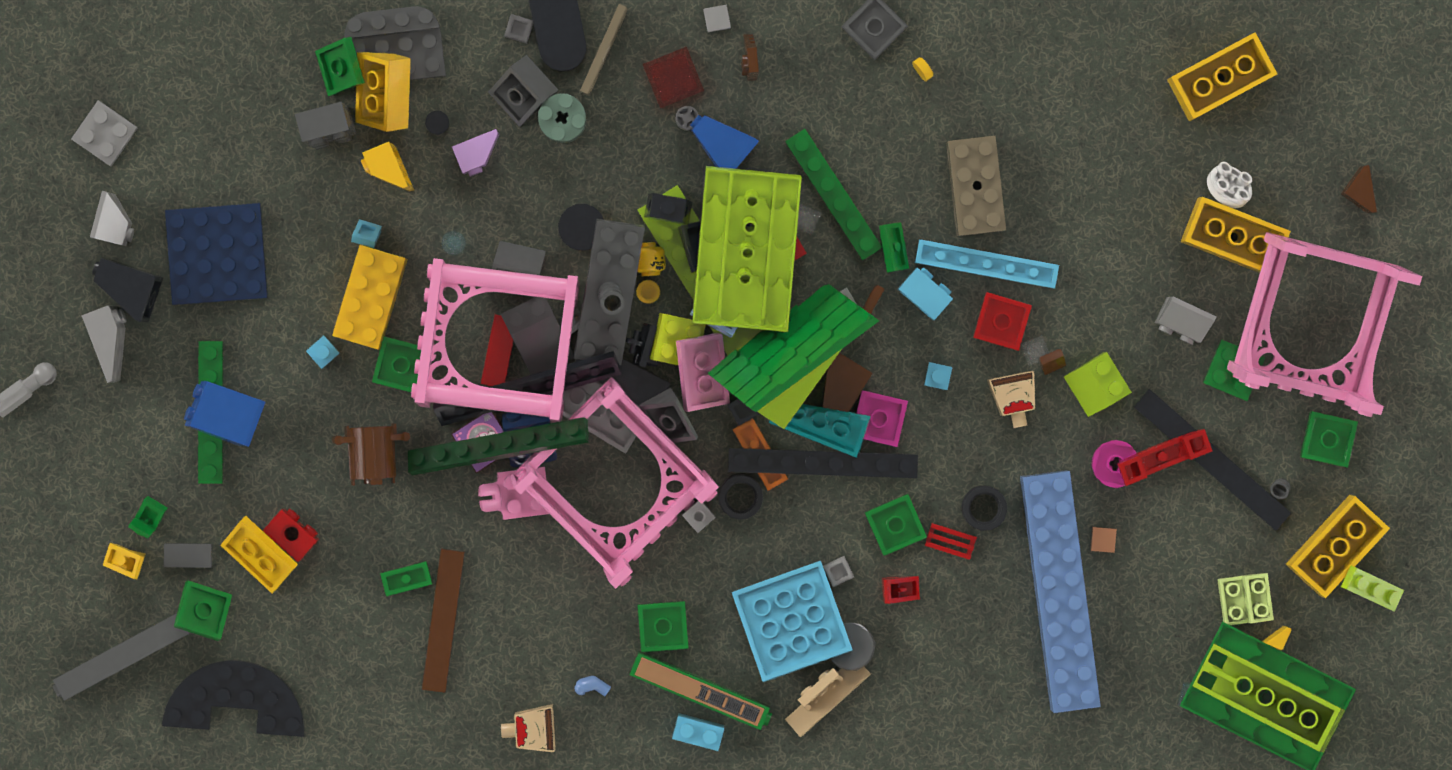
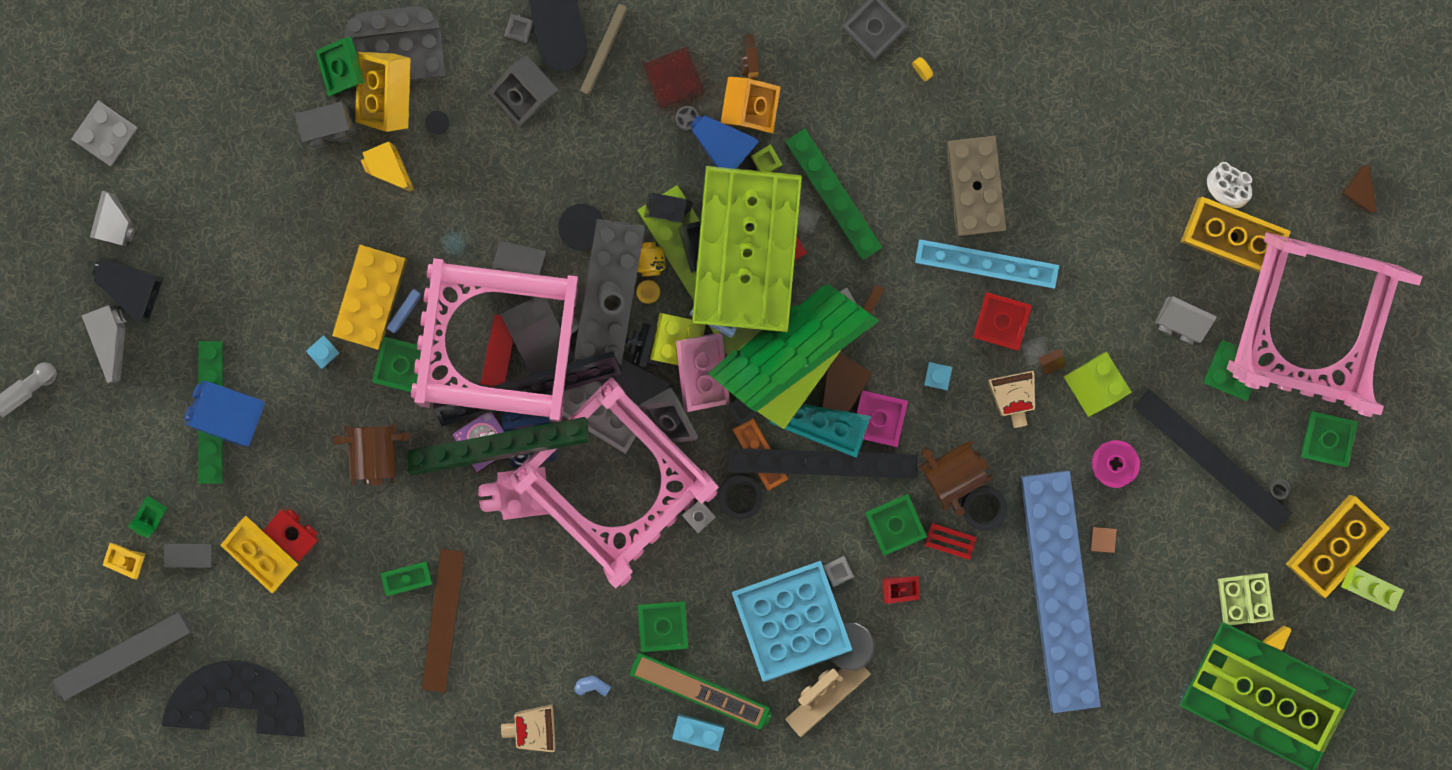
dark blue plate [165,203,268,305] -> none
green plate [174,580,232,641] -> none
medium azure plate [351,219,382,248] -> none
lavender slope [452,129,499,177] -> none
sand green brick [538,94,587,143] -> none
light grey tile [703,4,731,33] -> none
green plate [879,222,909,273] -> none
medium azure brick [897,267,953,320] -> none
red slope [1117,429,1212,486] -> none
yellow brick [1167,32,1277,121] -> none
none -> medium blue tile [387,289,422,333]
none -> light orange slope [721,77,781,133]
none -> lime tile [750,144,782,172]
none -> reddish brown container [918,440,993,516]

